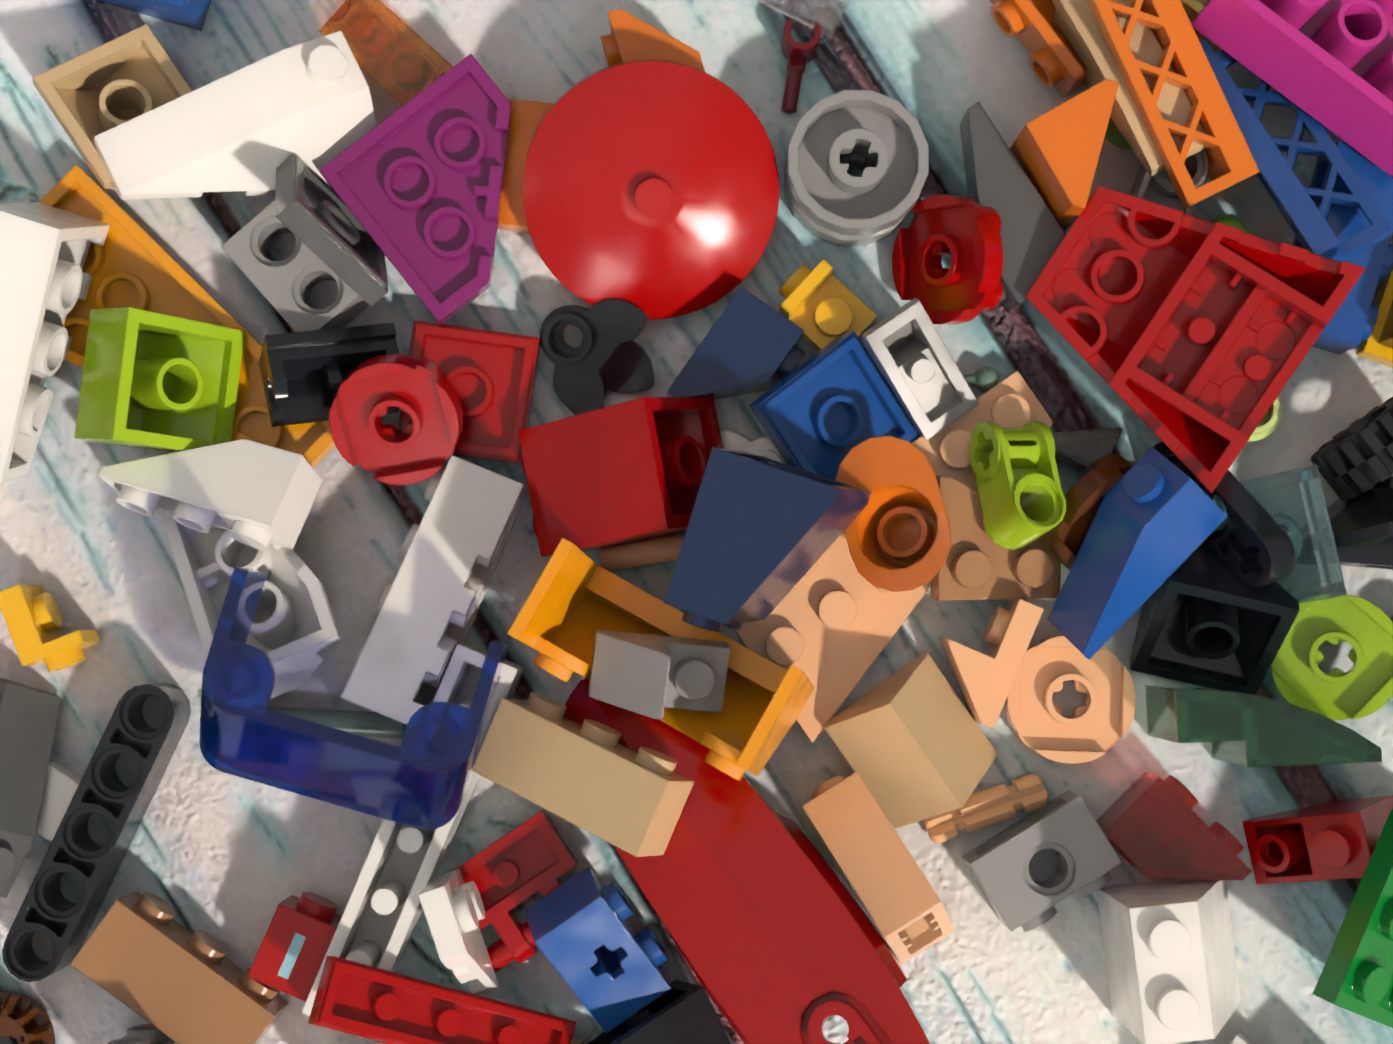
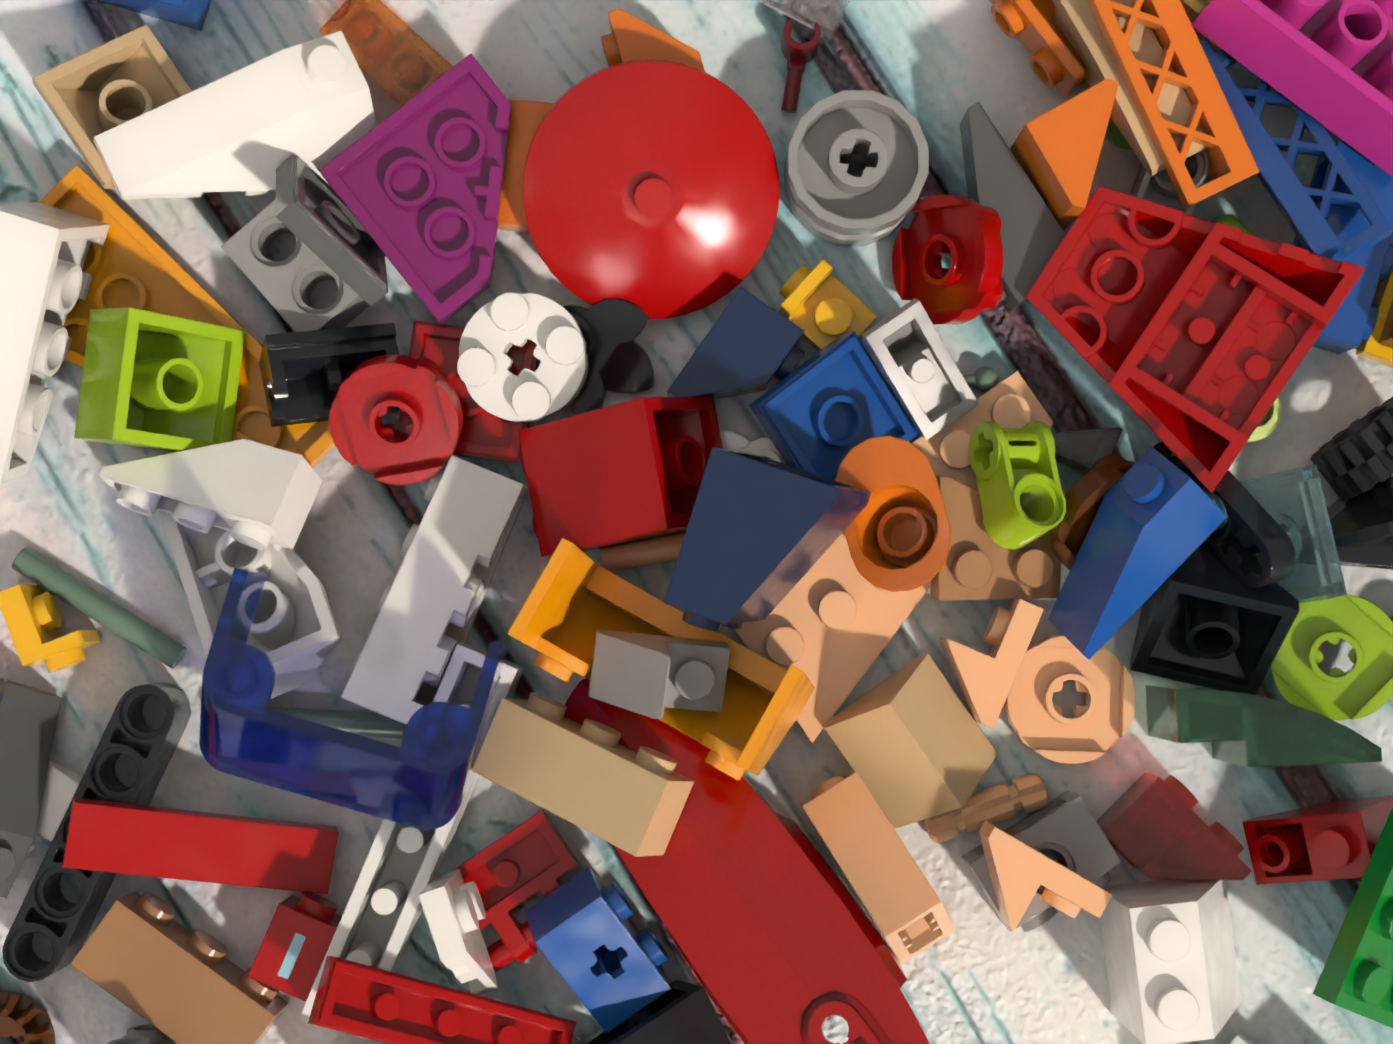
none -> sand green bar [12,547,187,669]
none -> red tile [62,797,339,894]
none -> white plate [457,292,588,422]
none -> light nougat slope [979,820,1112,931]

